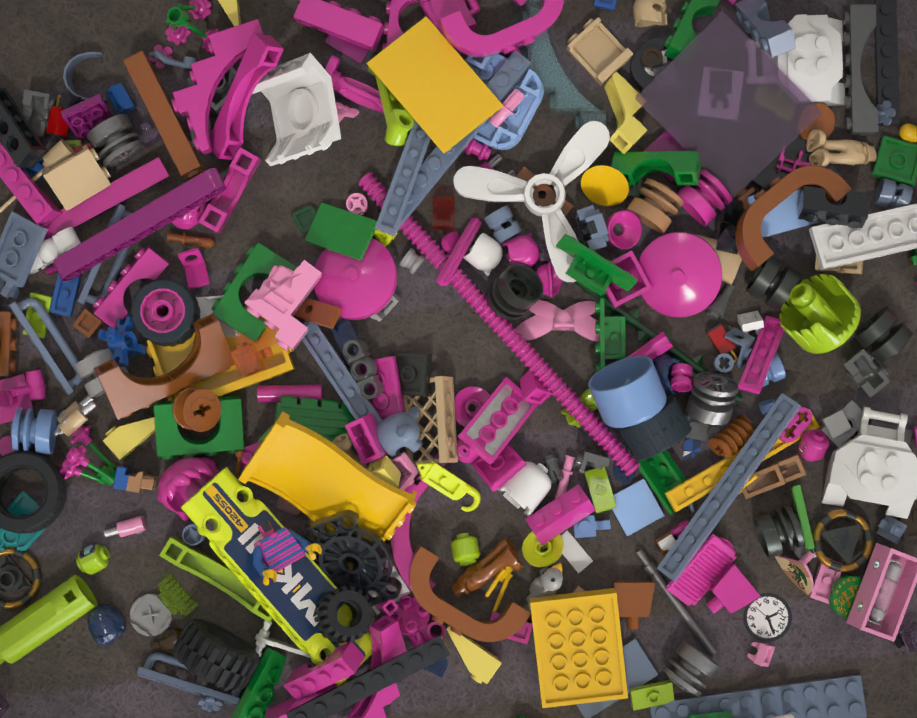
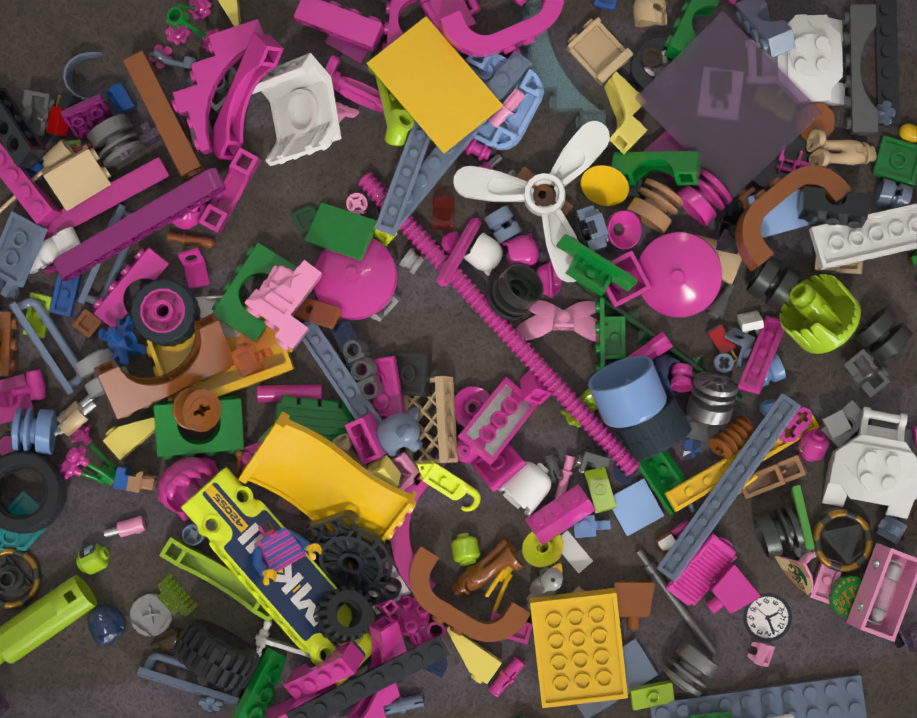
none -> sand blue pin [383,693,424,715]
none -> dark pink pin [488,656,526,697]

